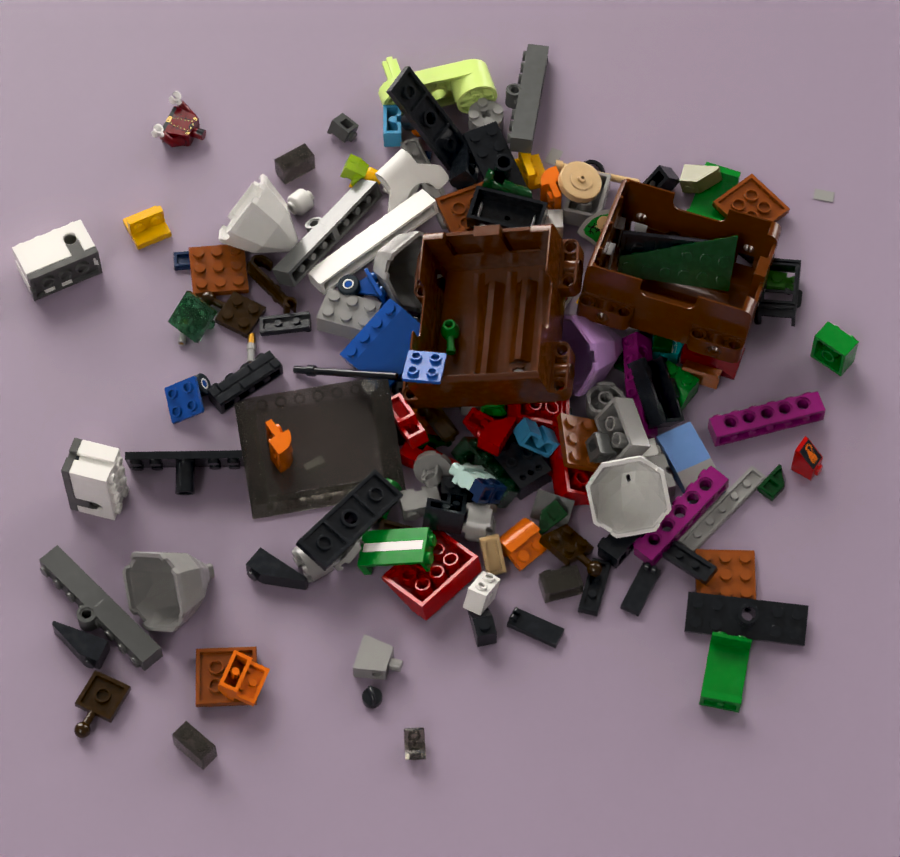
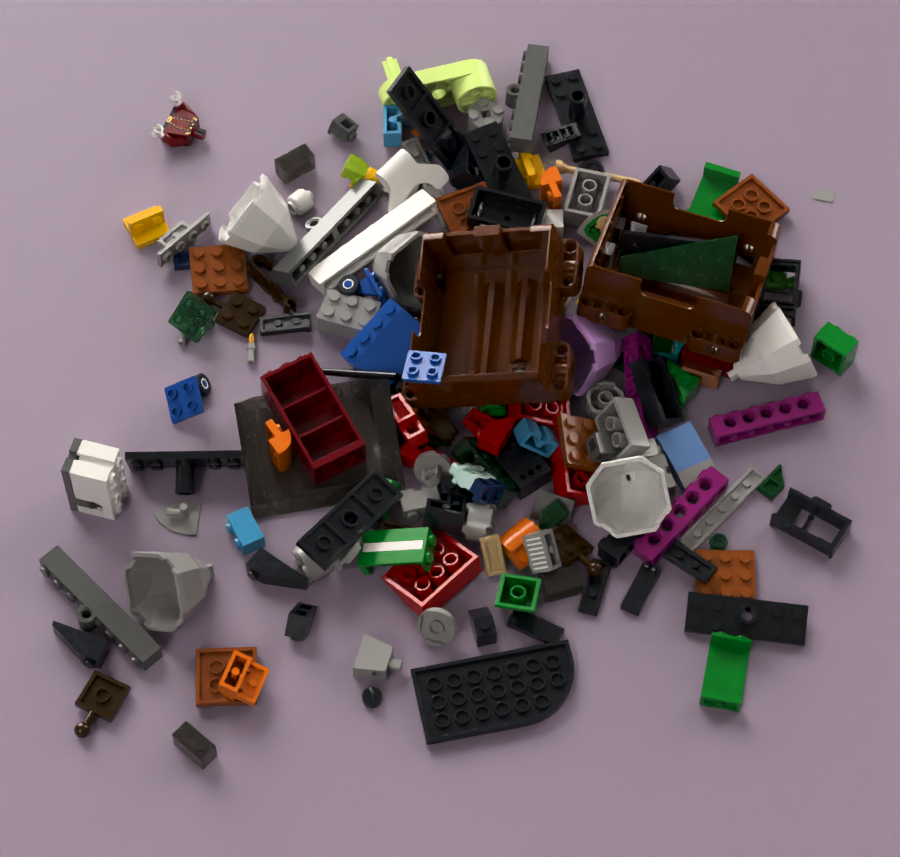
piece [12,219,103,301] -> none
black brick [208,350,283,414] -> none
clear smoke bracket [404,727,426,760] -> none
green bar [441,319,460,355] -> none
white brick [463,571,501,616] -> none
dark green piece [482,169,532,198] -> none
tan wheel [558,161,602,203] -> none
olive slope [679,164,722,194] -> none
red slope [791,436,823,481] -> none
none -> light grey shield [154,500,201,536]
none -> light grey bracket [157,211,211,267]
none -> dark azure brick [225,506,265,556]
none -> dark red container [260,352,366,485]
none -> black slope [284,602,318,641]
none -> black plate [410,639,574,745]
none -> light grey tile [416,607,457,646]
none -> green slope [495,573,541,613]
none -> light grey brick [522,528,562,574]
none -> black slope [541,122,582,153]
none -> black plate [545,69,609,163]
none -> clear green plate [709,533,728,550]
none -> white piece [727,302,818,385]
none -> black piece [769,487,852,559]

